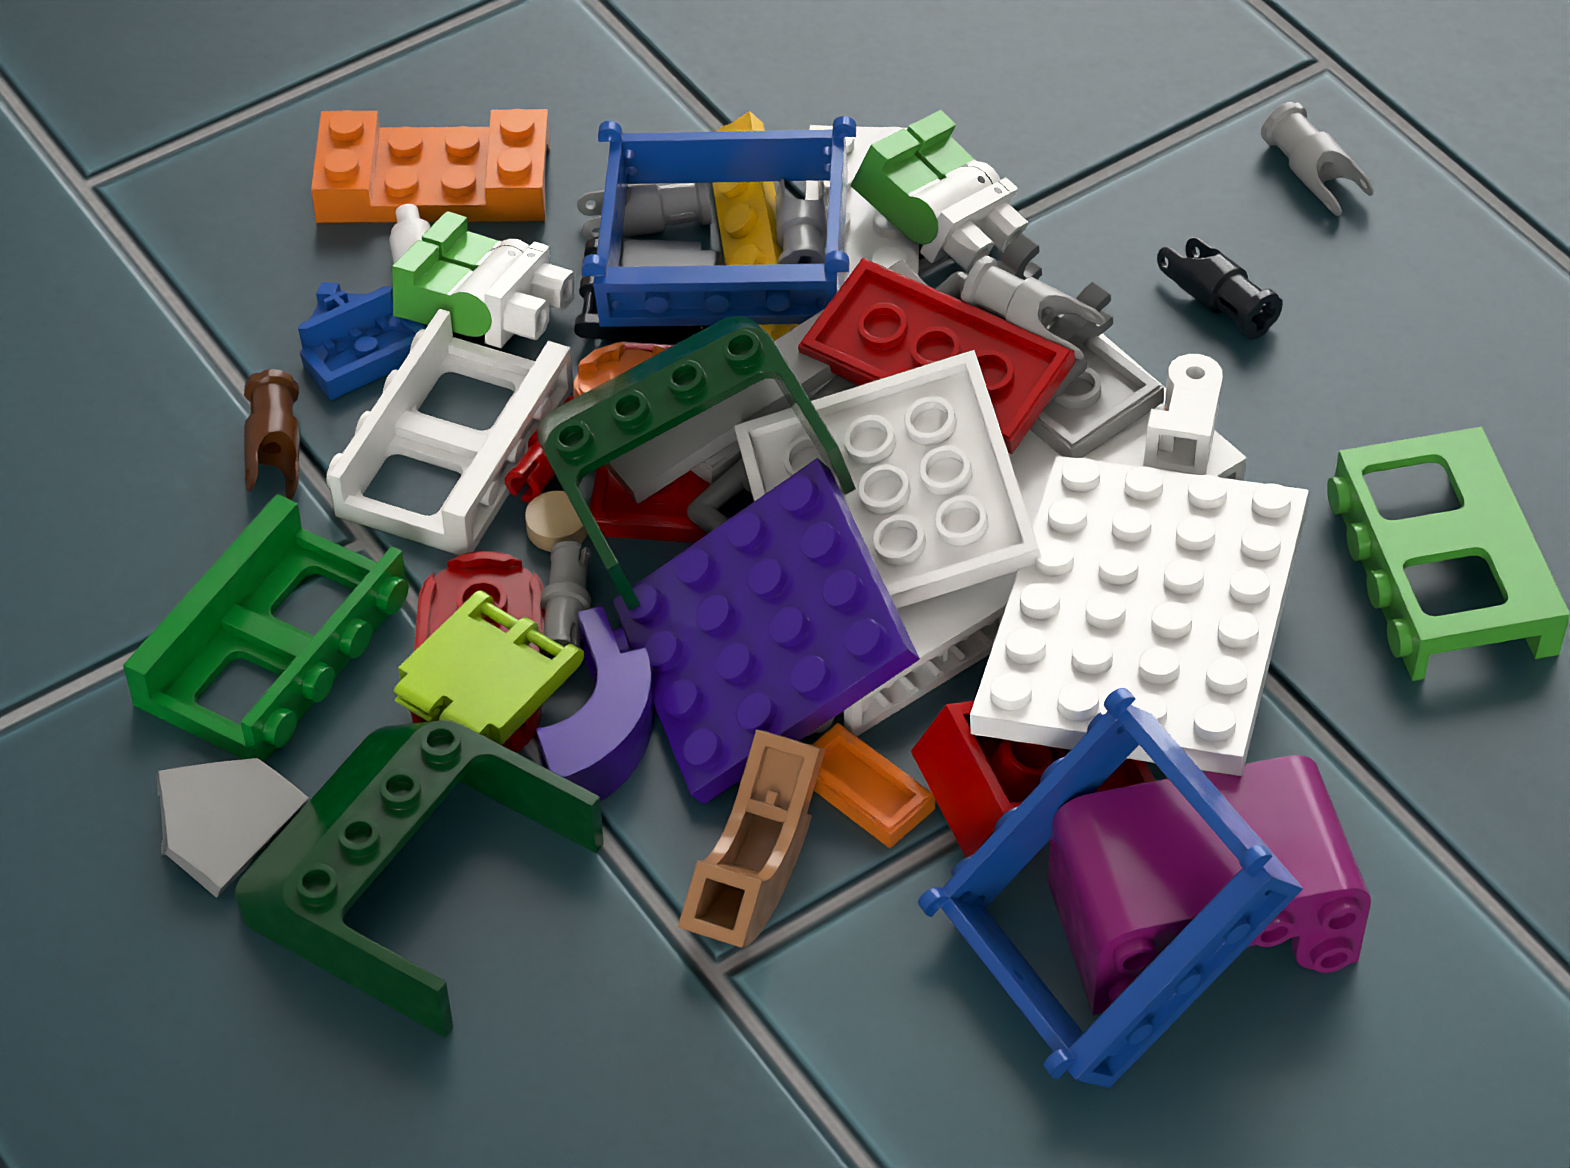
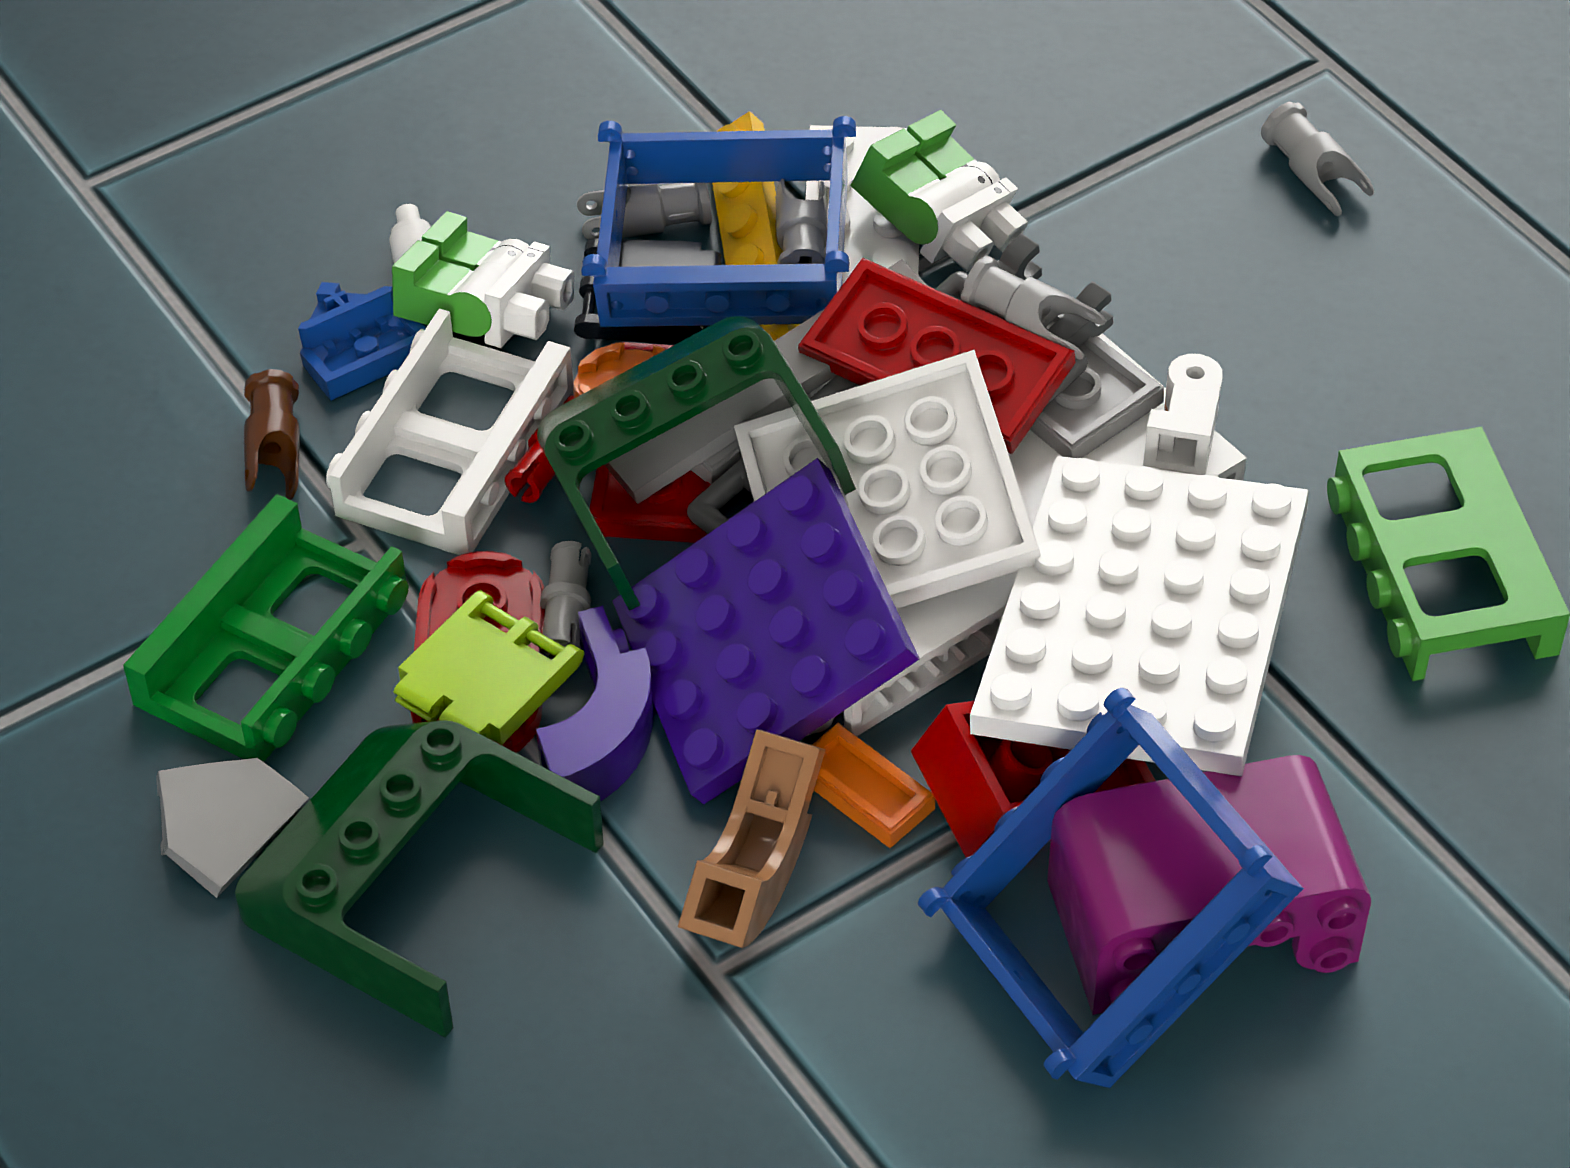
orange piece [311,109,550,223] -> none
tan tile [525,491,588,552] -> none
black piece [1157,237,1283,339] -> none

